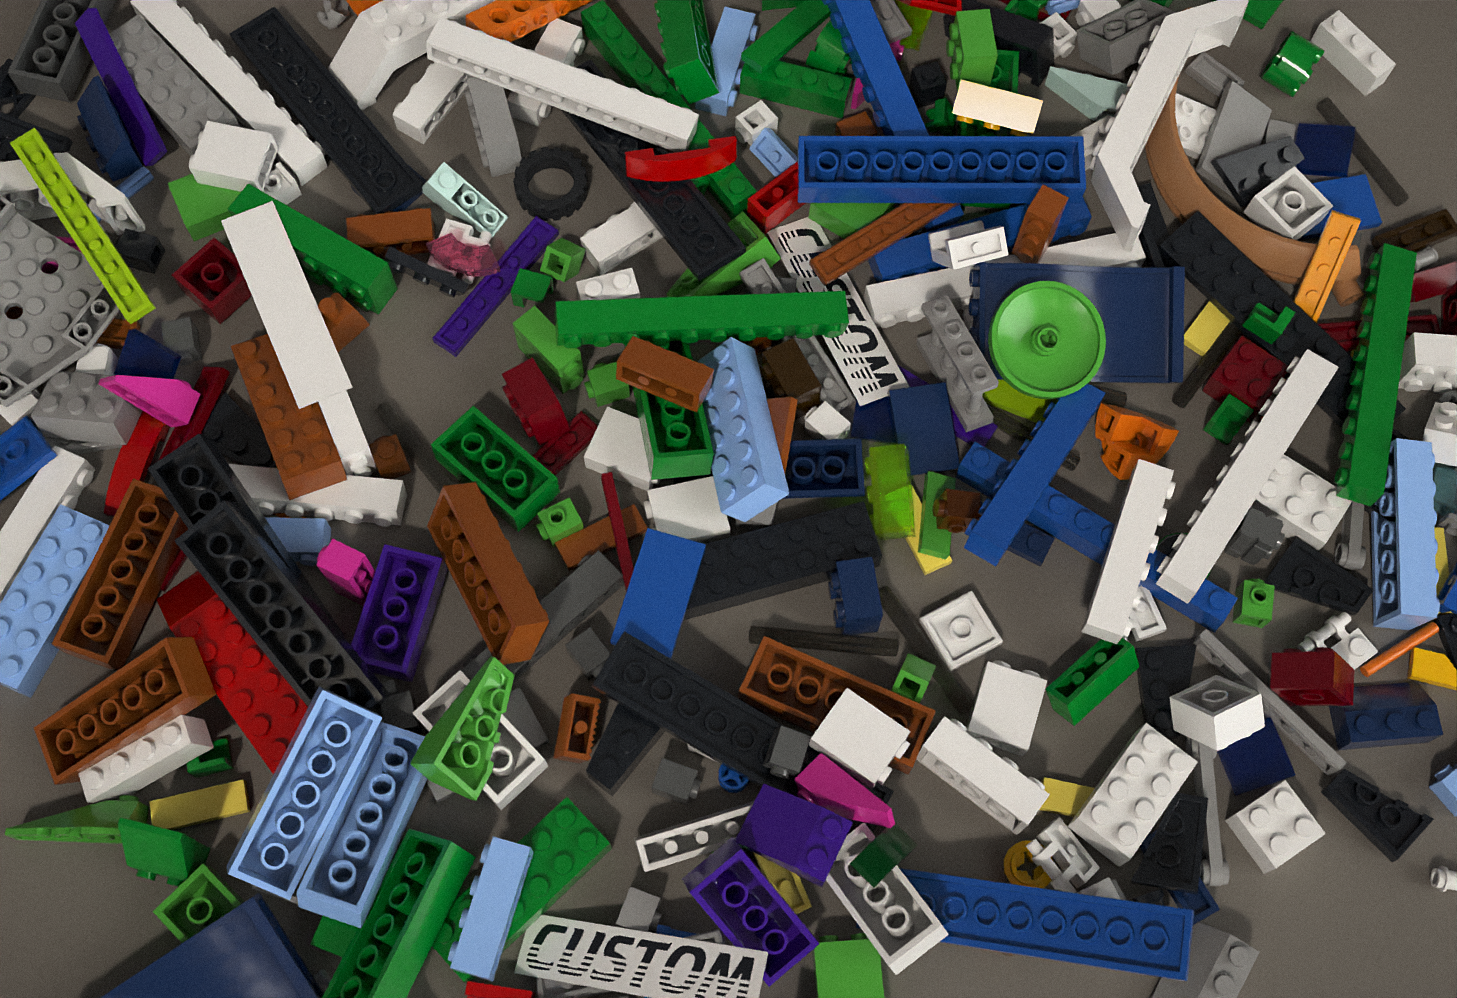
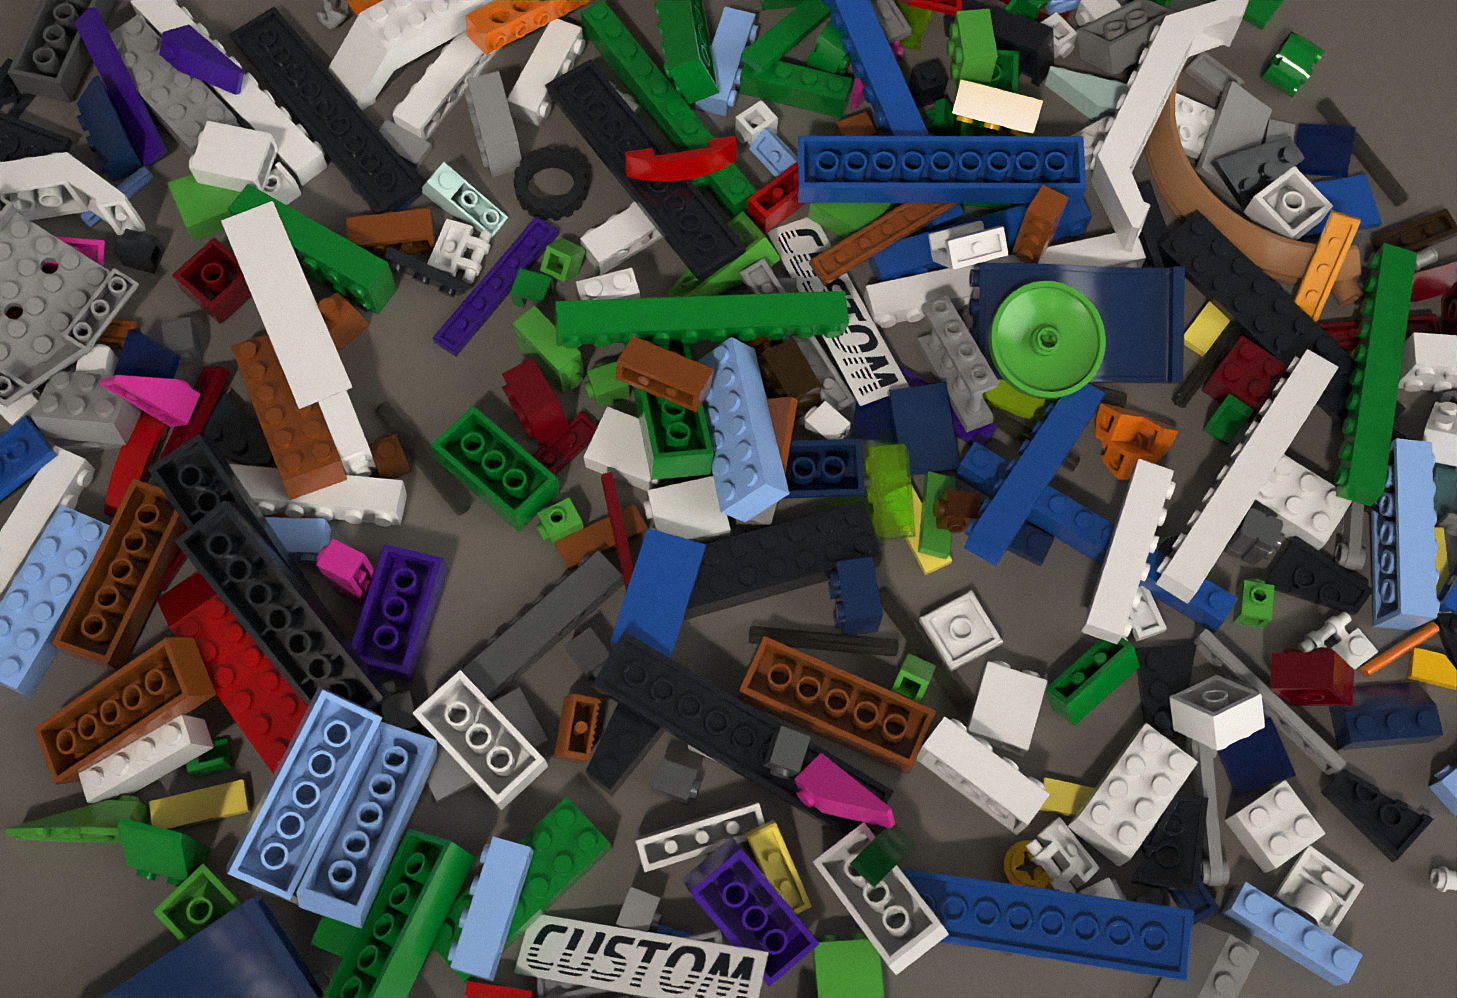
lime plate [10,127,156,324] -> none
bright green wedge [410,657,515,800] -> none
clear pink tile [425,233,501,276] -> none
white brick [426,17,699,152] -> none
dark orange brick [427,482,549,665] -> none
blue wheel [718,764,749,794] -> none
dark purple slope [735,783,853,887] -> none
white brick [809,688,910,789] -> none
green panel [1242,303,1296,344] -> none
white brick [1310,10,1396,96] -> none
none -> dark purple slope [159,24,244,95]
none -> light grey tile [379,119,433,169]
none -> light blue brick [1220,882,1362,986]
none -> white plate [1272,845,1364,935]

